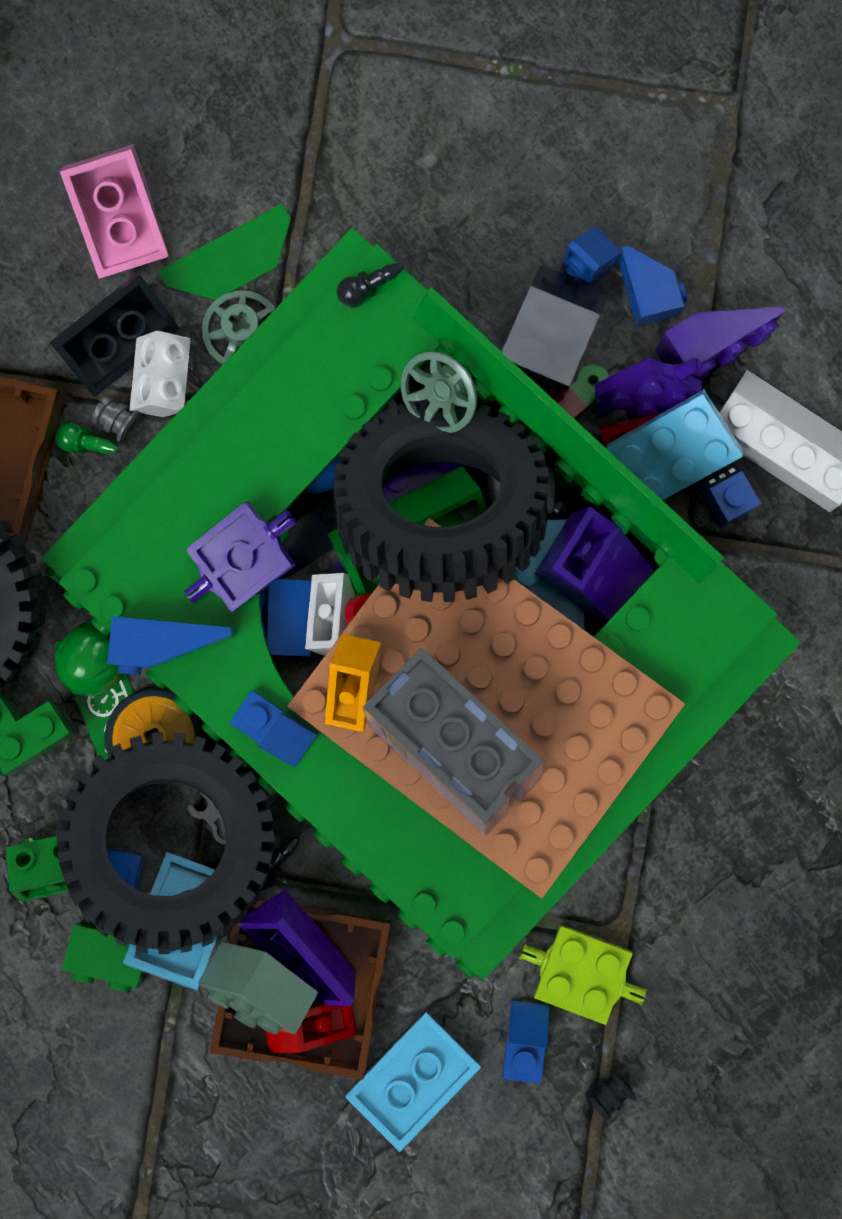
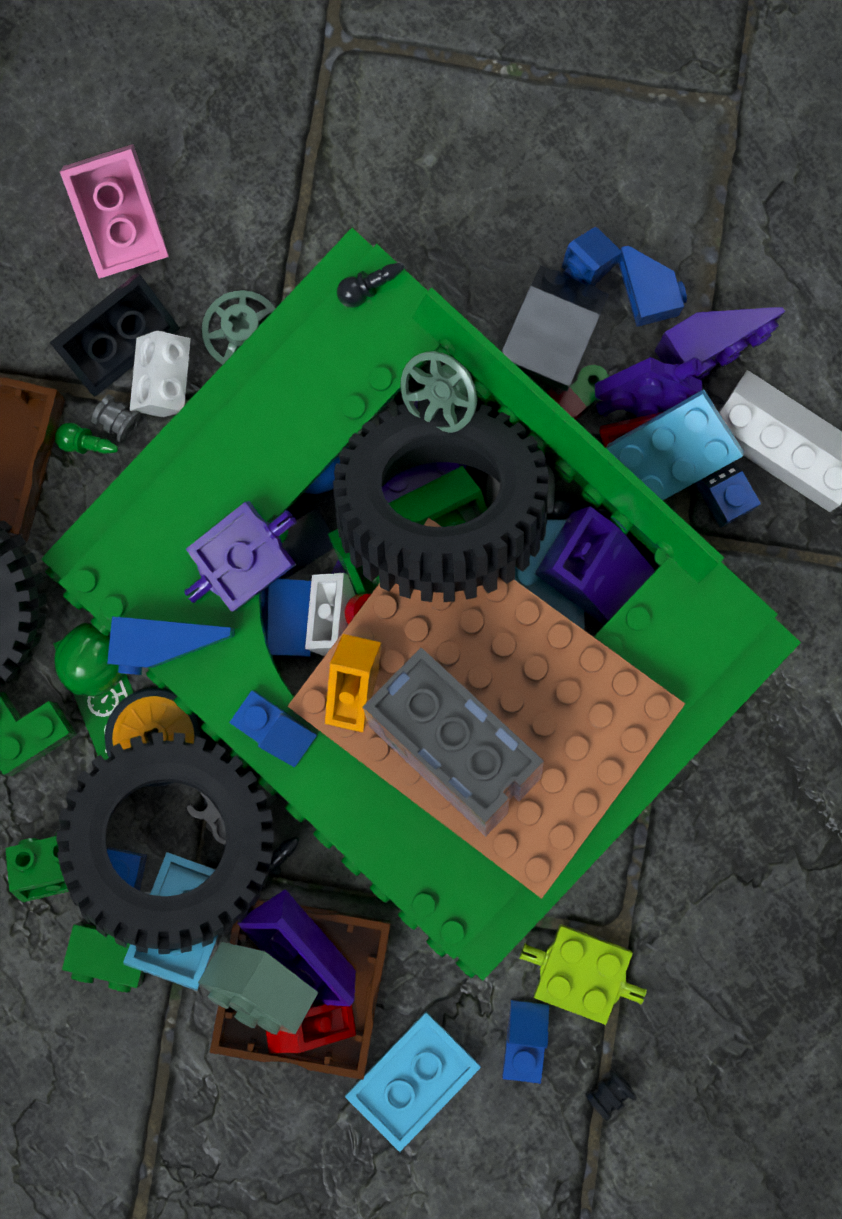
green sticker [158,203,291,300] -> none

